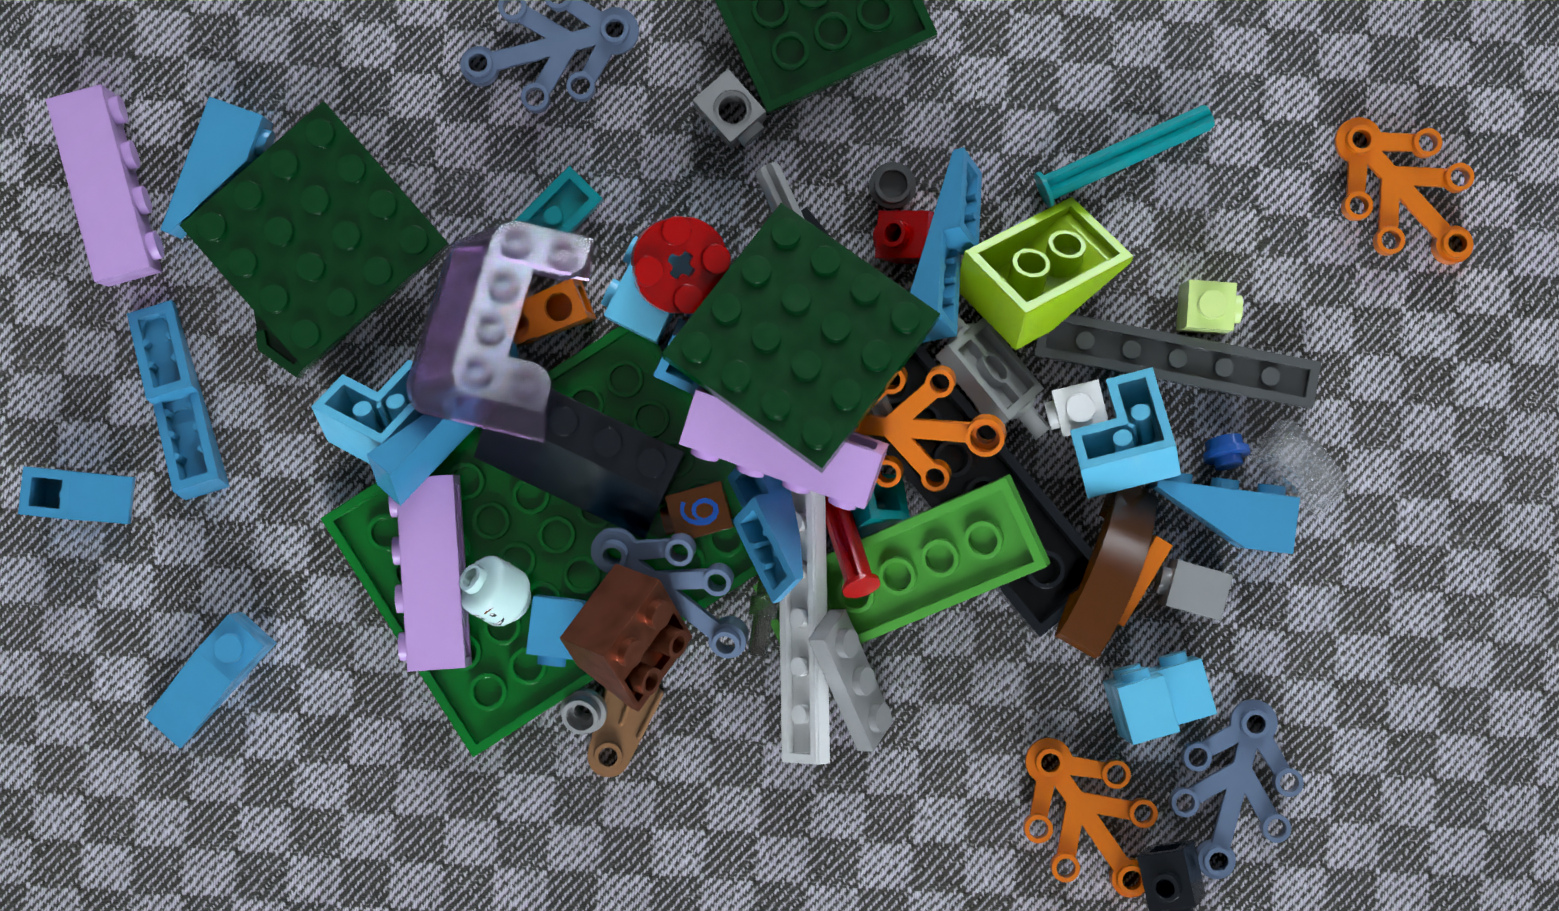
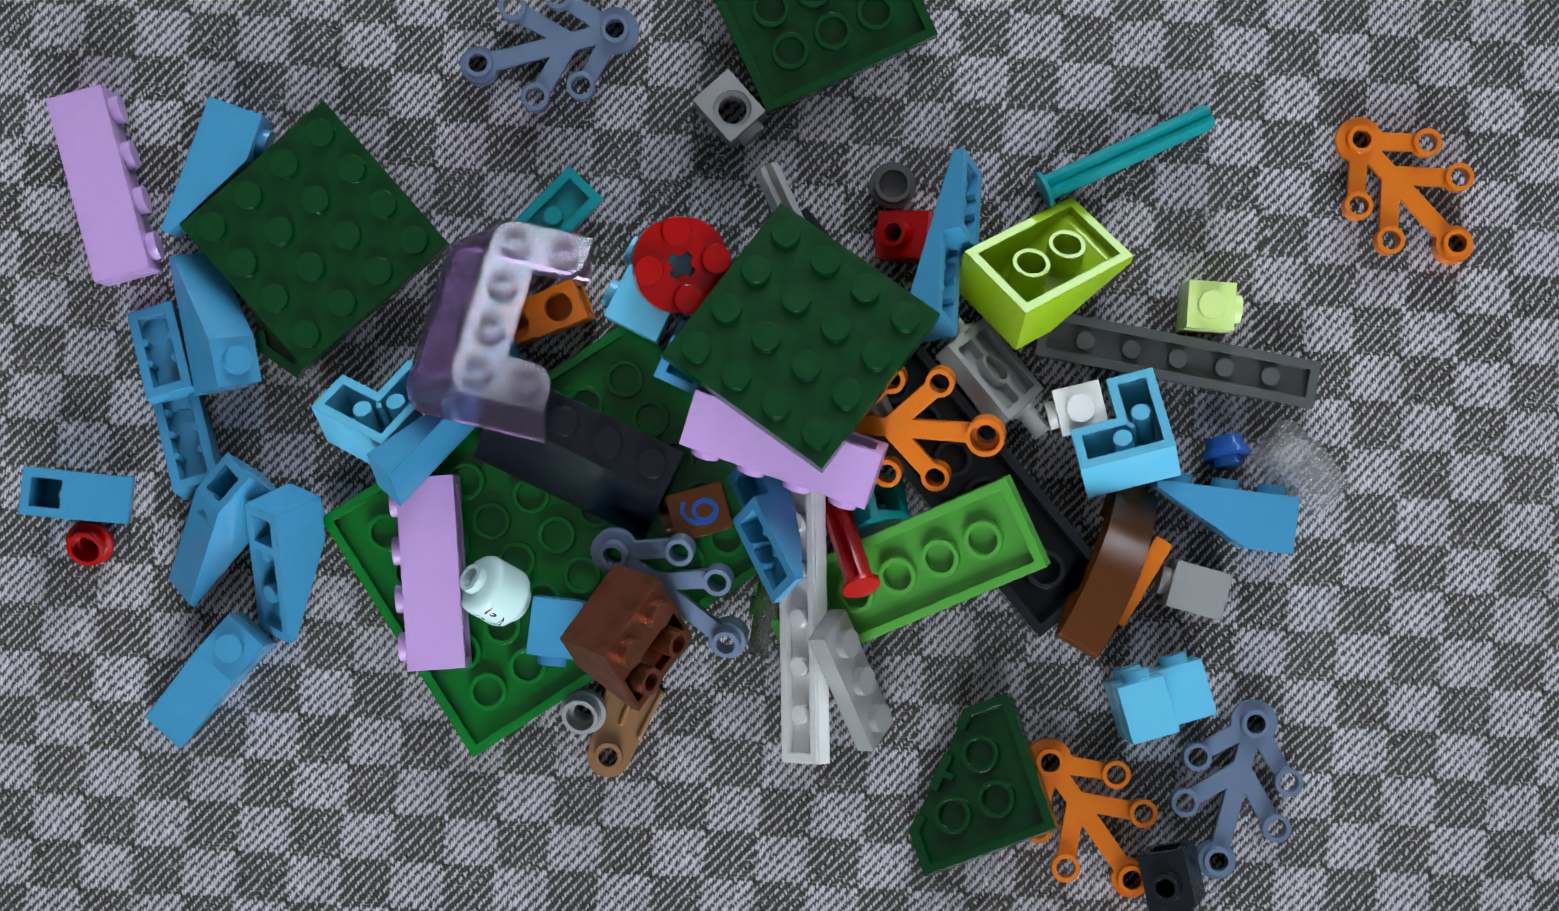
none -> red plate [66,520,115,566]
none -> dark azure slope [169,253,262,396]
none -> dark azure slope [169,452,277,607]
none -> dark azure slope [244,483,325,643]
none -> dark green plate [909,692,1060,876]

